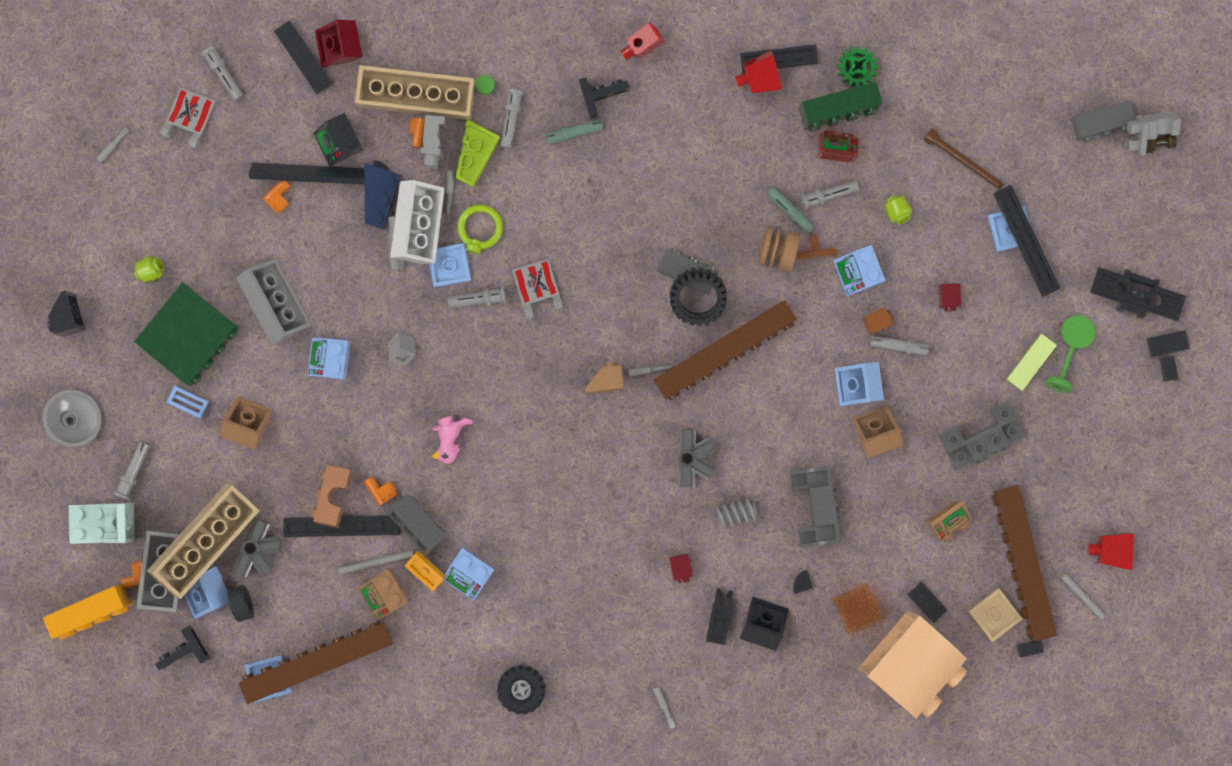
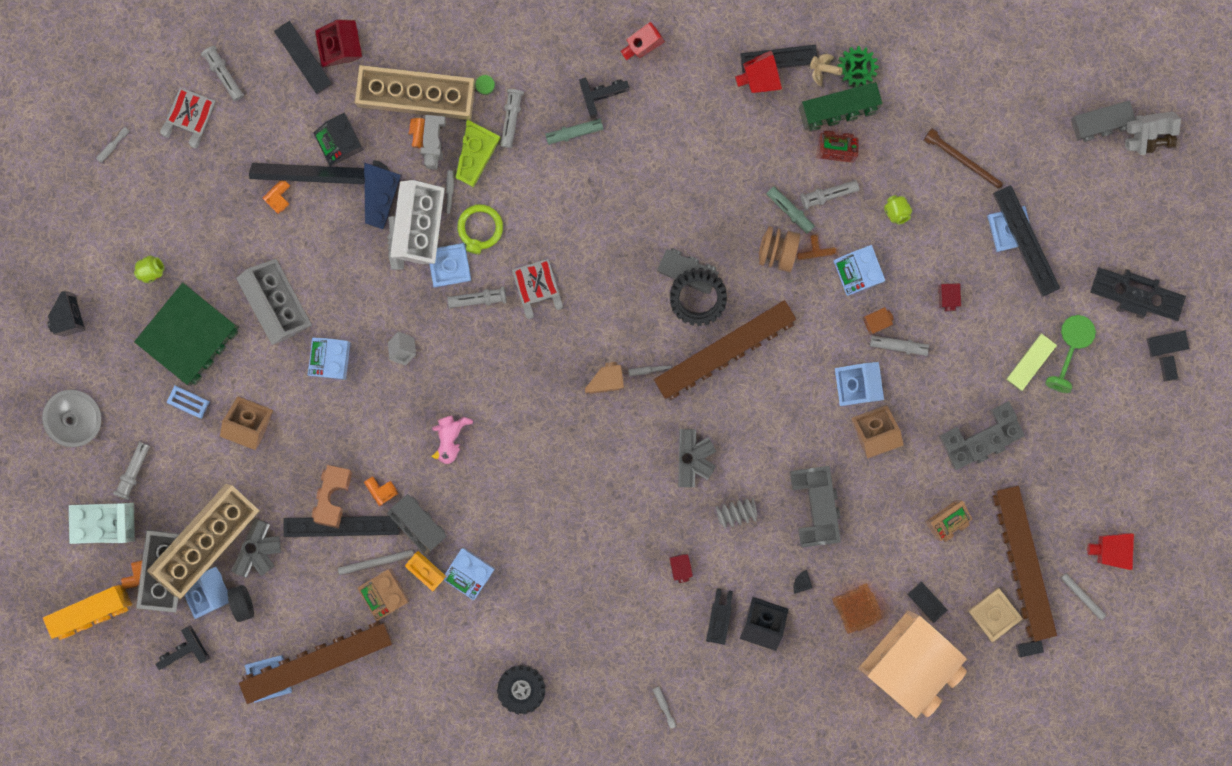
none -> tan plant [810,54,842,86]

